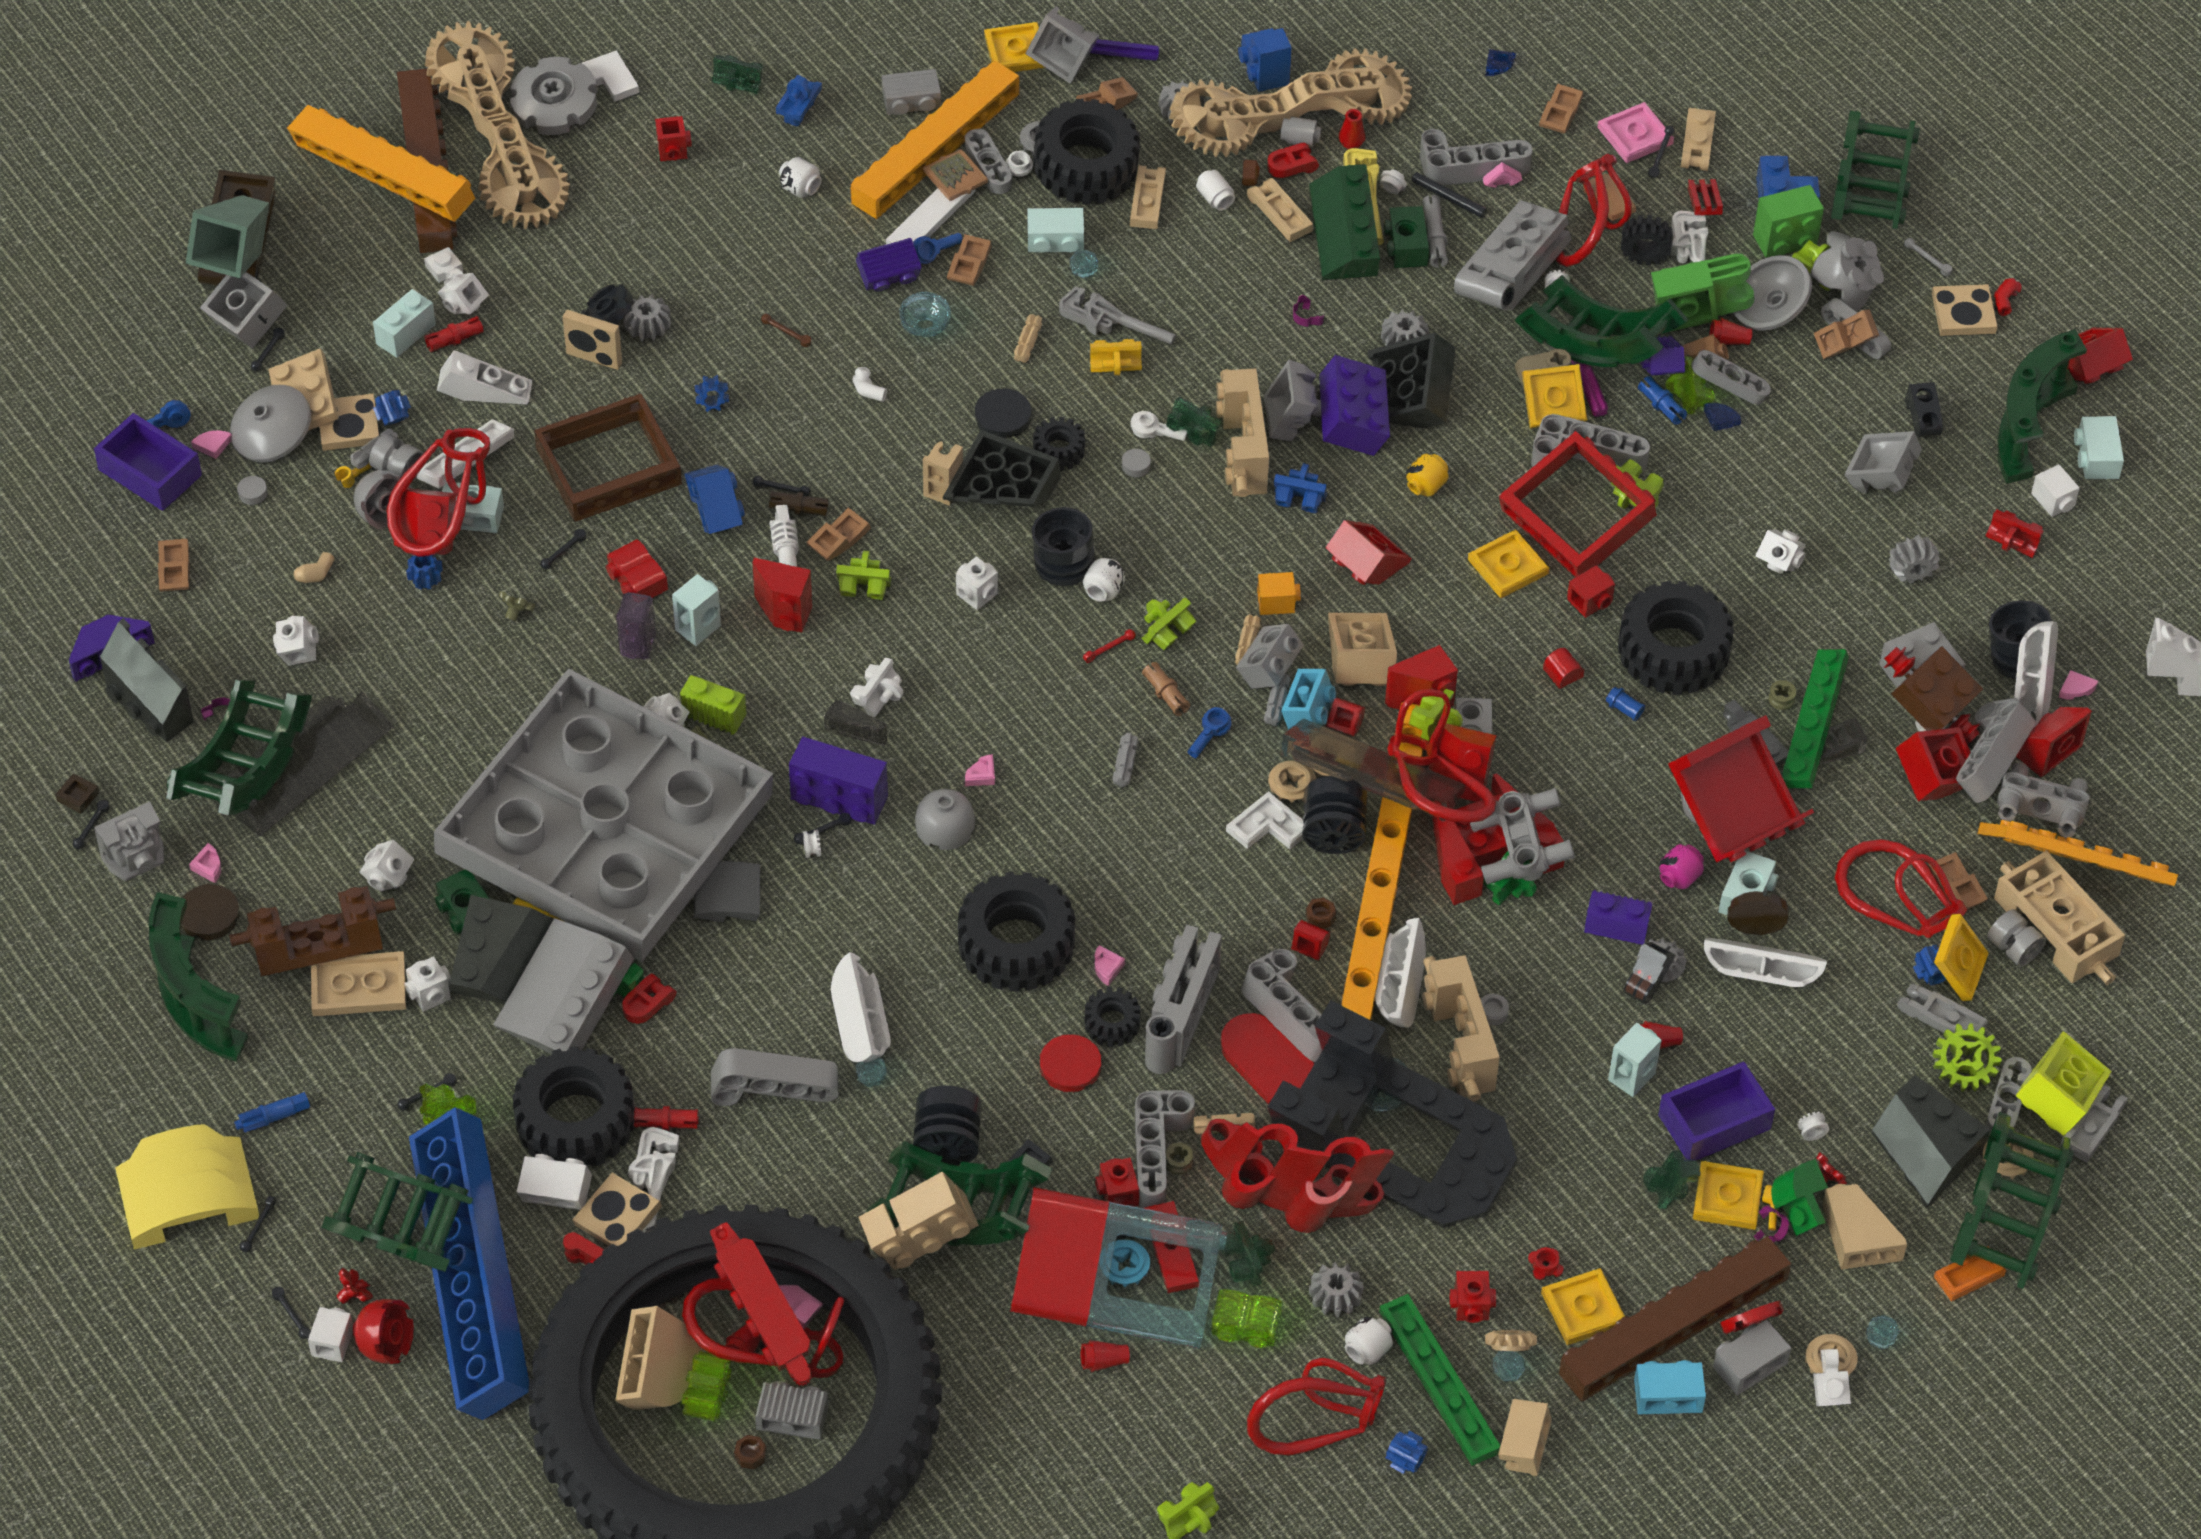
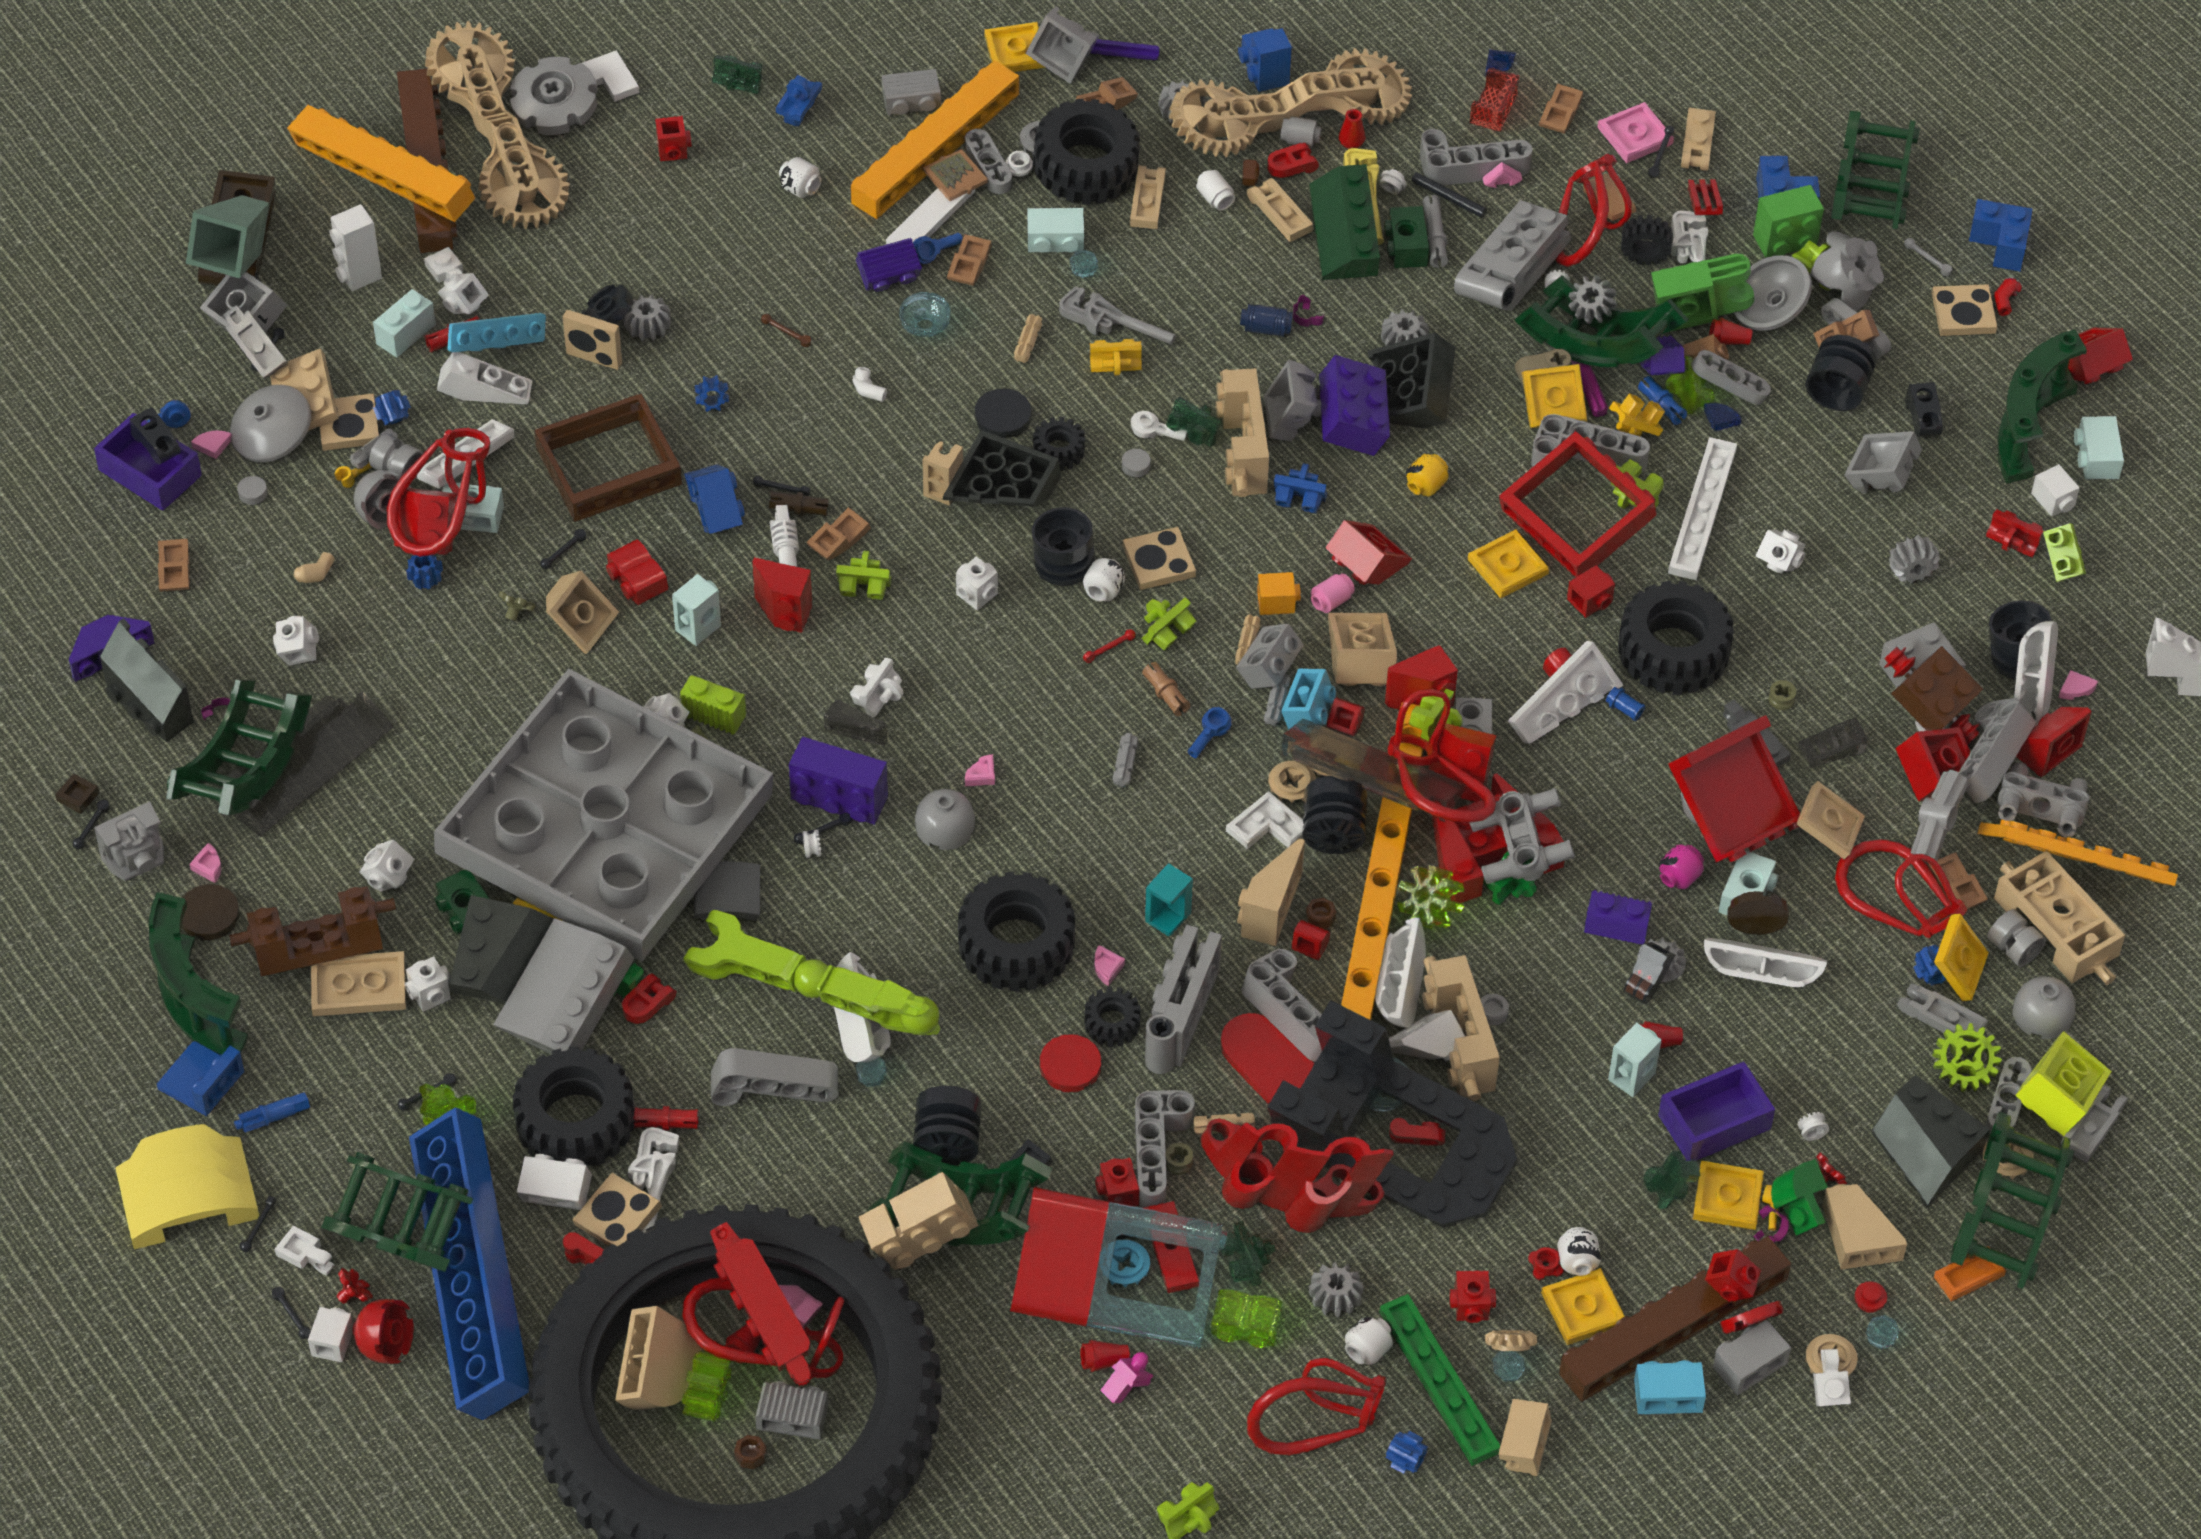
clear purple brick [616,592,656,660] -> none
green plate [1782,649,1849,788] -> none
none -> black leg [130,407,181,465]
none -> blue bracket [157,1041,244,1117]
none -> light grey hinge [223,305,288,380]
none -> white plate [274,1226,335,1275]
none -> white brick [329,204,382,291]
none -> medium azure bracket [448,313,546,352]
none -> tan slope [546,571,619,654]
none -> lime piece [683,910,941,1035]
none -> dark pink piece [1101,1352,1153,1403]
none -> tan tile [1123,527,1196,590]
none -> teal panel [1145,863,1193,936]
none -> tan slope [1237,838,1305,946]
none -> dark blue head [1240,304,1293,337]
none -> bright pink brick [1311,573,1355,613]
none -> white slope [1389,1010,1465,1061]
none -> red plate [1389,1118,1446,1146]
none -> clear neon green gear [1397,865,1464,929]
none -> clear red panel [1470,68,1520,132]
none -> white wing [1508,641,1623,744]
none -> white head [1557,1227,1601,1276]
none -> light grey gear [1569,275,1617,324]
none -> yellow hips [1609,393,1665,436]
none -> white plate [1668,437,1737,580]
none -> red brick [1705,1249,1761,1302]
none -> tan tile [1796,781,1865,859]
none -> black wheel [1805,335,1877,411]
none -> red plate [1854,1281,1887,1313]
none -> light grey piece [1911,770,1969,861]
none -> blue brick [1969,199,2033,272]
none -> light grey cylinder [2012,976,2076,1039]
none -> lime hips [2043,523,2086,582]

